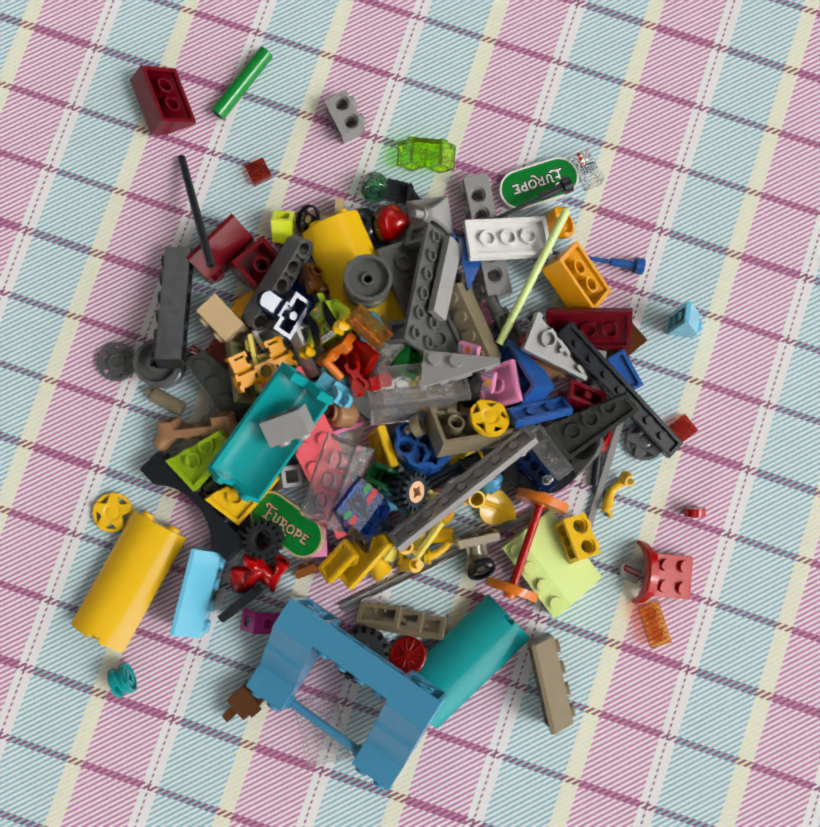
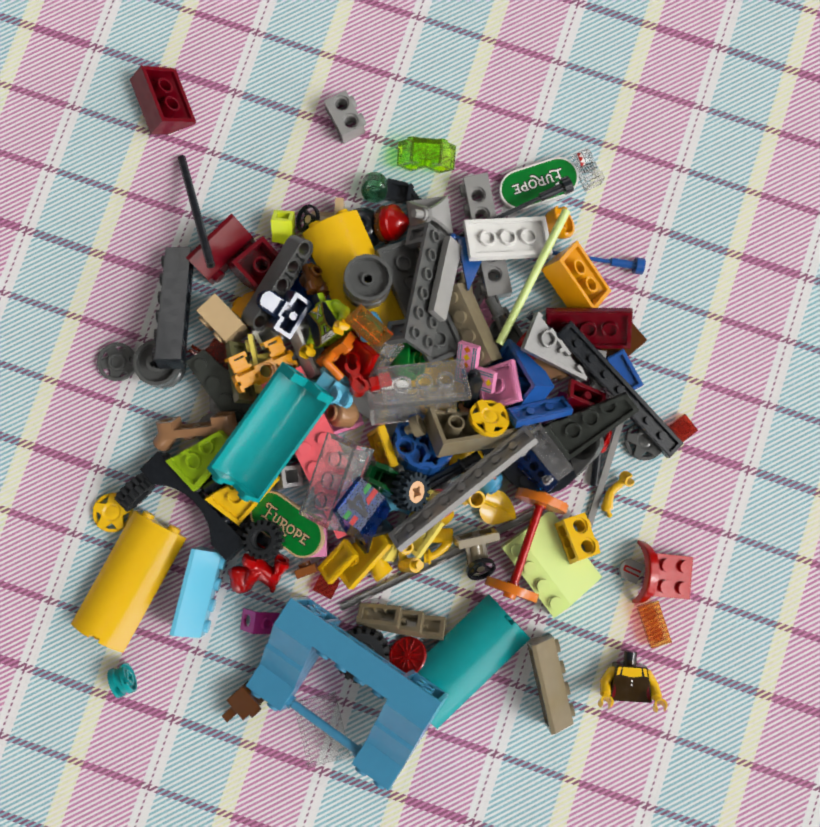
dark tan cylinder [145,387,187,416] -> none
green piece [211,46,273,120] -> none
black tile [217,584,263,623] -> none
clear red plate [245,157,273,186] -> none
light grey brick [259,403,316,448] -> none
light grey wing [420,350,500,391] -> none
medium azure slope [667,301,702,338] -> none
red tile [684,507,706,518] -> none
none -> black tyre [114,473,156,512]
none -> clear red tile [313,574,341,599]
none -> torso [598,650,668,713]

